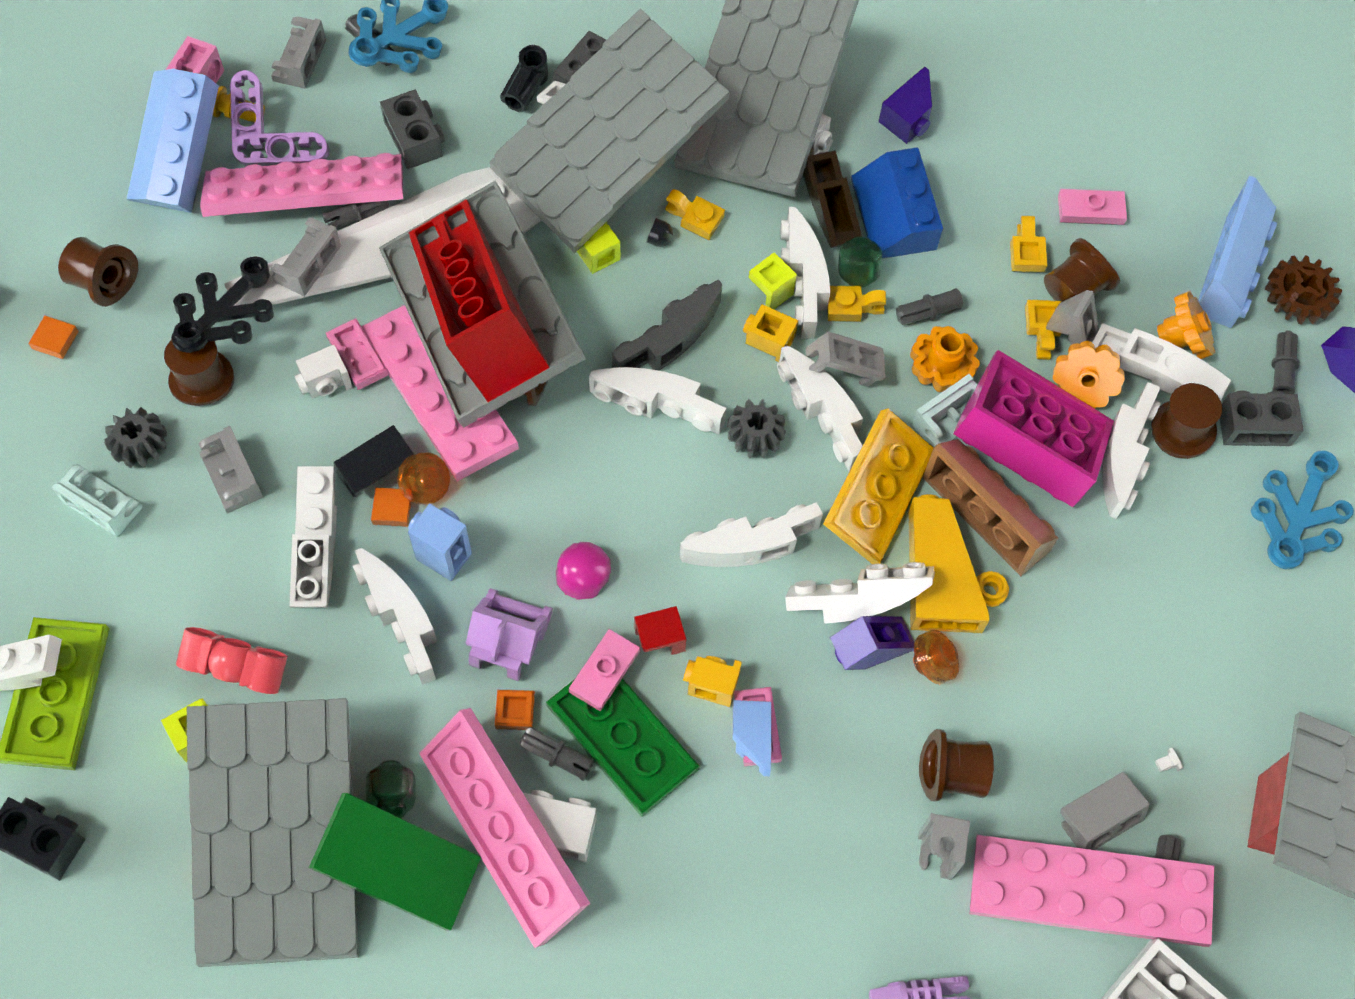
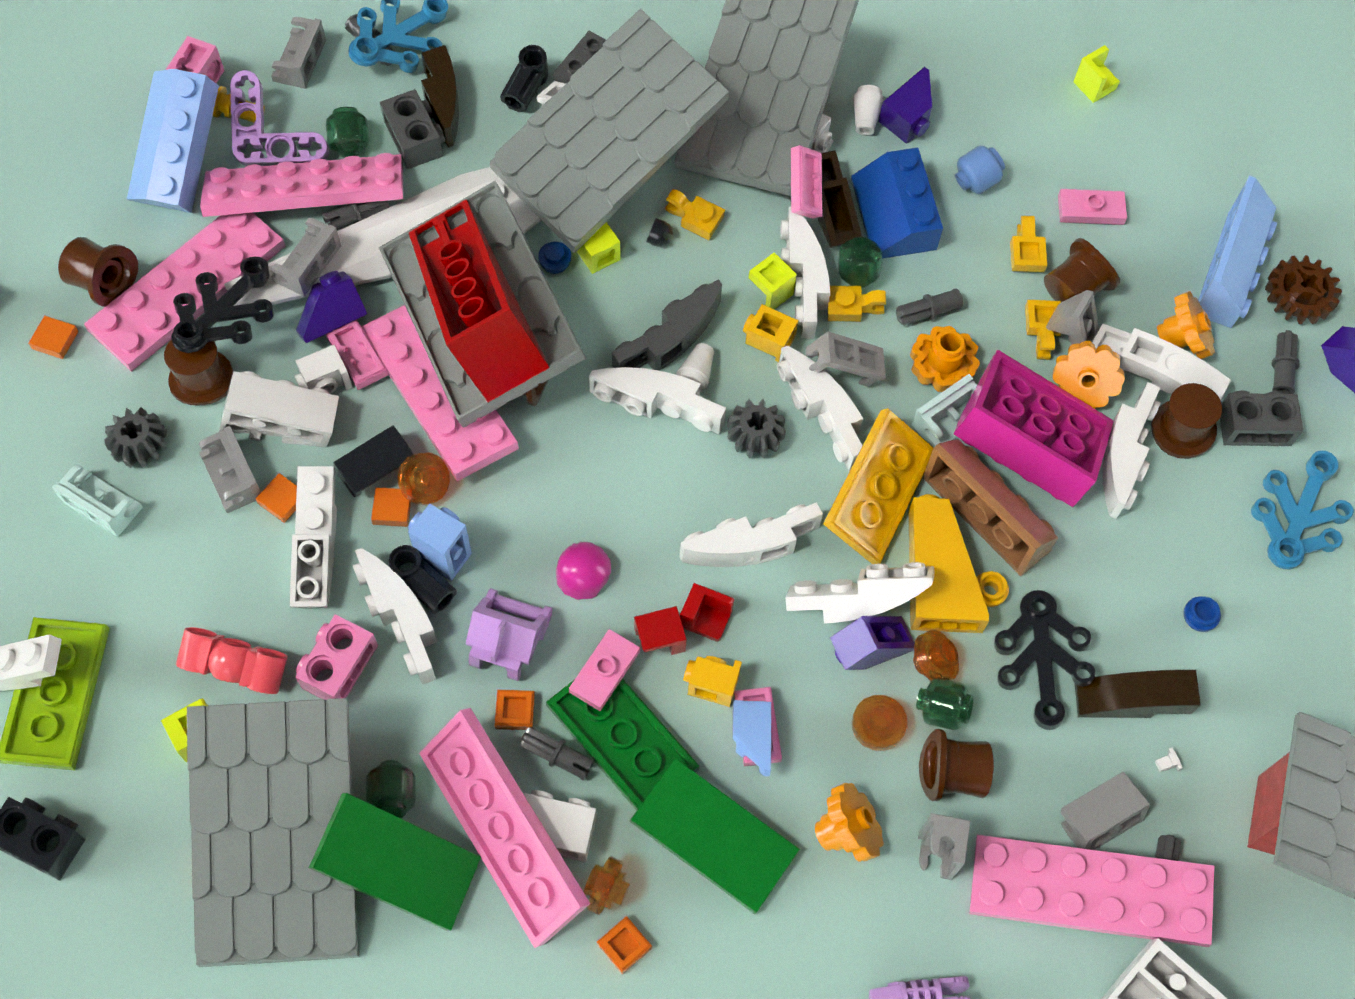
none -> bright pink plate [84,213,286,372]
none -> white wedge [219,371,339,447]
none -> orange tile [255,473,297,523]
none -> bright pink brick [295,614,378,700]
none -> dark purple slope [296,271,367,343]
none -> clear green head [325,107,370,158]
none -> black piece [388,545,457,614]
none -> dark brown slope [421,45,459,148]
none -> blue plate [538,241,571,274]
none -> clear orange plate [583,856,630,915]
none -> orange tile [597,916,652,974]
none -> green tile [630,758,800,914]
none -> white cone [676,343,714,393]
none -> red panel [680,583,734,642]
none -> bright pink plate [791,145,822,219]
none -> light orange plant [815,783,884,862]
none -> clear orange plate [852,695,907,751]
none -> white cone [853,85,885,135]
none -> clear green head [916,678,974,731]
none -> medium blue head [955,146,1005,194]
none -> black plant [994,590,1095,730]
none -> neon yellow panel [1073,45,1120,103]
none -> dark brown slope [1075,670,1201,718]
none -> blue plate [1183,596,1221,632]

